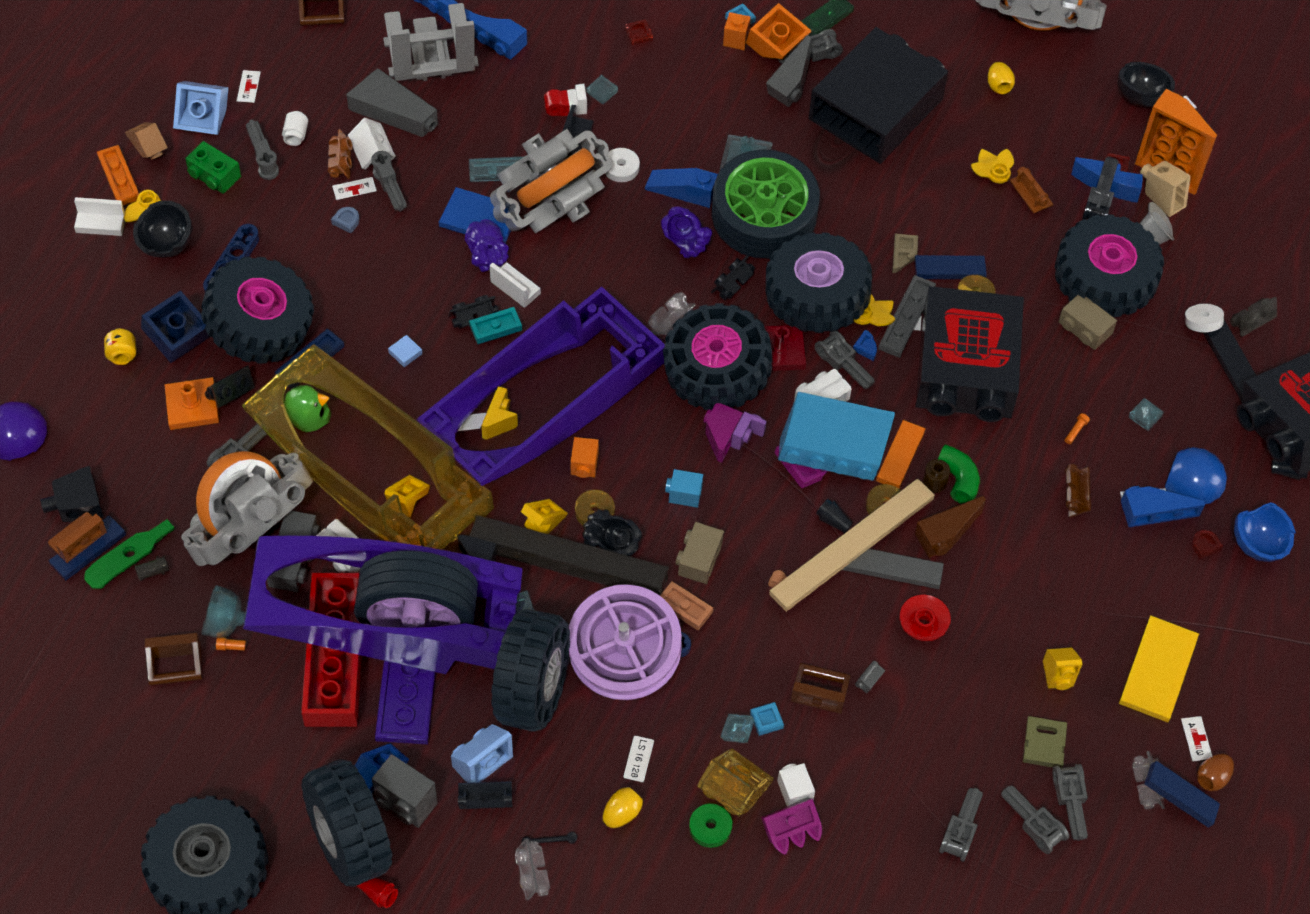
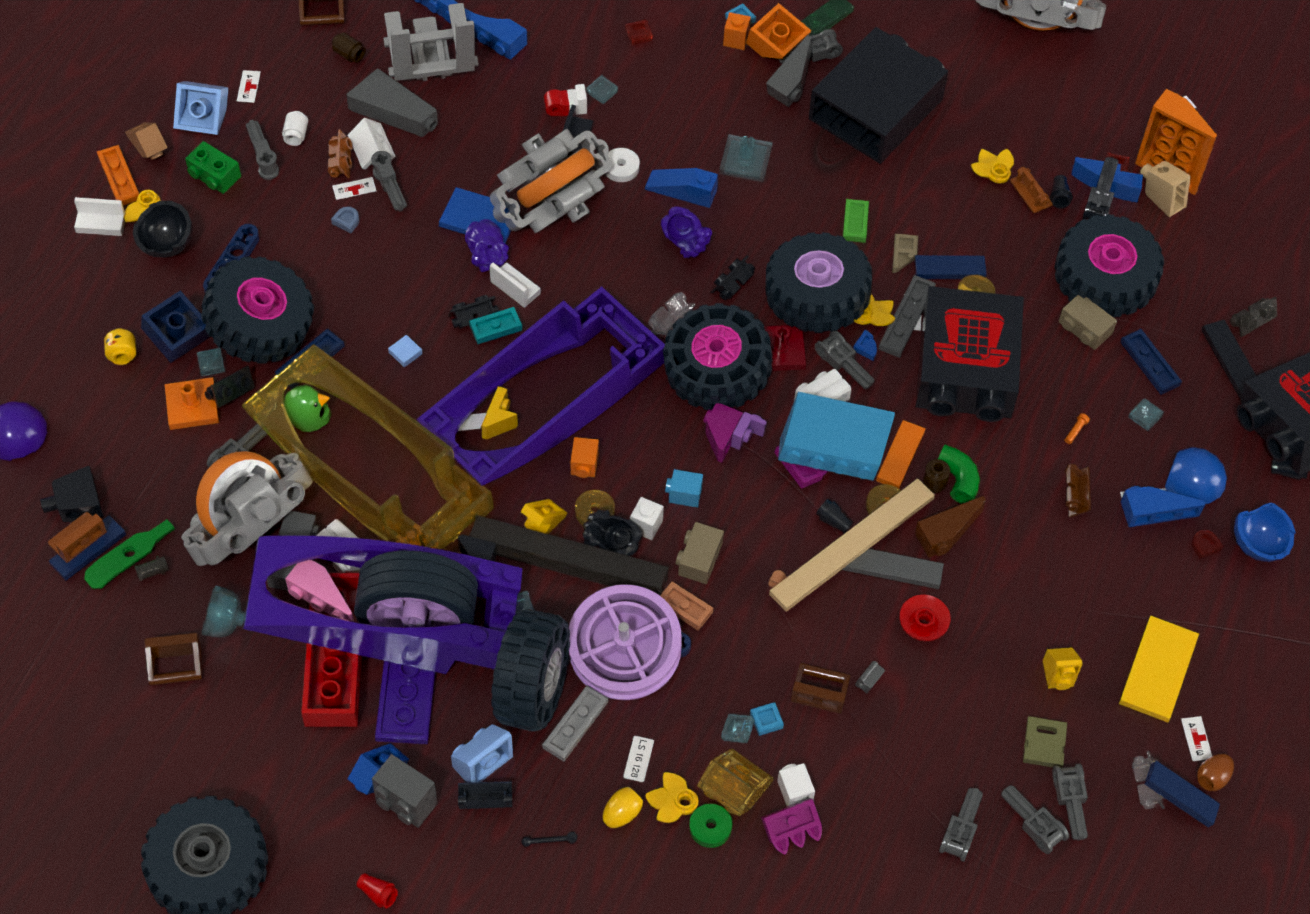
orange piece [216,637,246,651] -> none
black wheel [301,759,392,887] -> none
yellow slope [384,475,430,517] -> none
clear light blue tile [469,157,538,182] -> none
clear hinge [515,838,550,900] -> none
wheel [711,149,820,259] -> none
yellow animal [988,62,1015,94] -> none
black cylinder [1118,62,1175,108] -> none
light grey piece [1140,202,1174,245] -> none
white piece [1185,304,1224,332] -> none
none -> clear light blue tile [197,348,225,377]
none -> bright pink slope [285,560,354,622]
none -> dark brown brick [332,32,366,63]
none -> light grey tile [542,686,608,762]
none -> white brick [630,497,664,540]
none -> yellow plate [646,772,698,823]
none -> bright green tile [843,199,869,243]
none -> black cone [1050,175,1073,208]
none -> dark blue tile [1120,329,1182,395]

